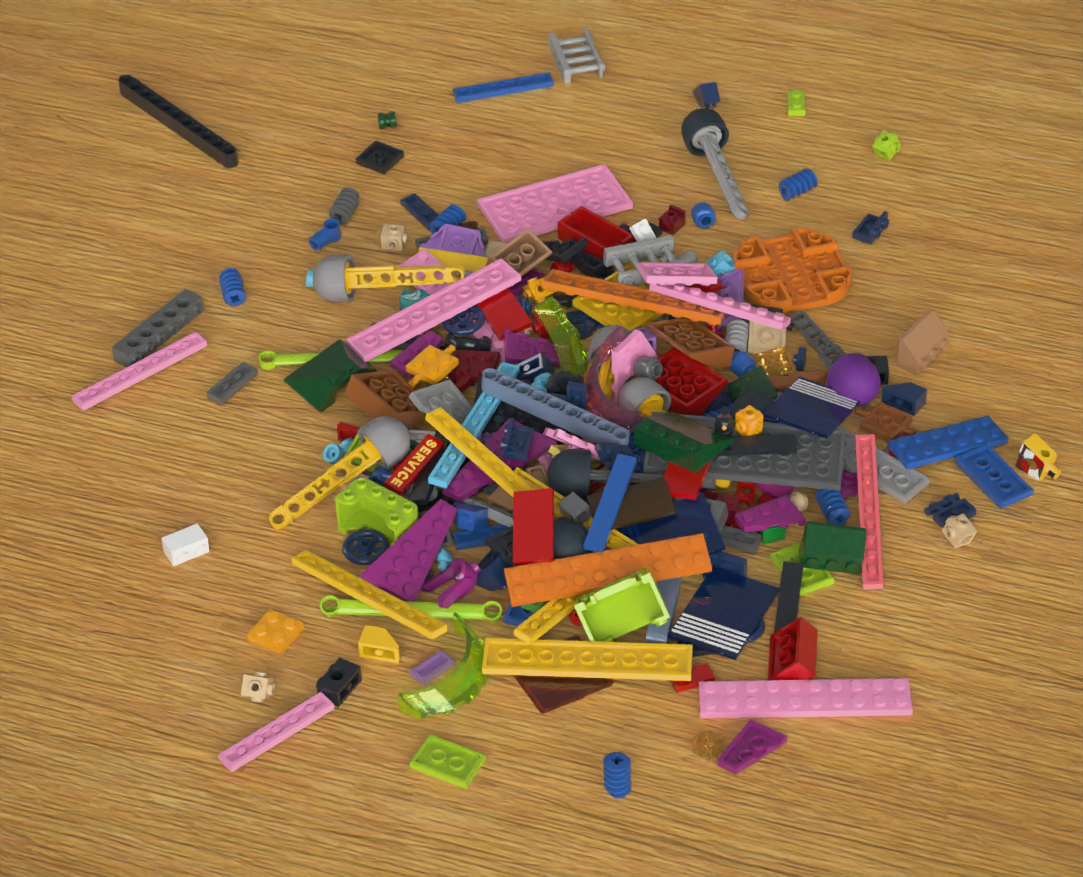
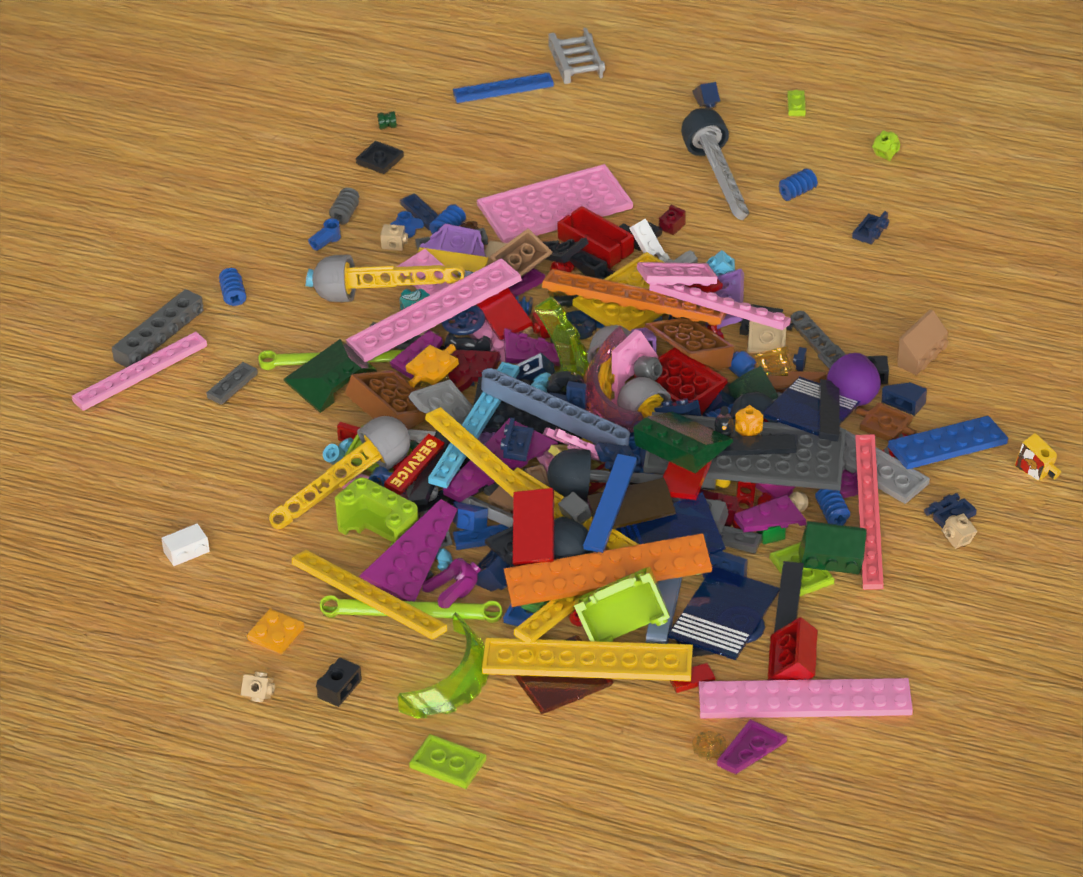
black beam [118,75,238,168] -> none
bright pink plate [218,692,334,772] -> none
dark blue plate [342,529,390,565] -> none
yellow slope [358,625,400,663] -> none
medium lavender tile [410,650,455,687] -> none
light orange brick [522,277,554,304] -> none
light grey fence [603,235,687,286] -> none
blue piece [603,752,631,798] -> none
blue head [691,202,716,228] -> none
light grey piece [724,319,749,353] -> none
orange plate [733,228,852,313] -> none
blue plate [955,444,1033,509] -> none
none -> blue plate [390,211,424,238]
none -> dark blue bracket [654,398,702,416]
none -> black tile [819,379,840,442]

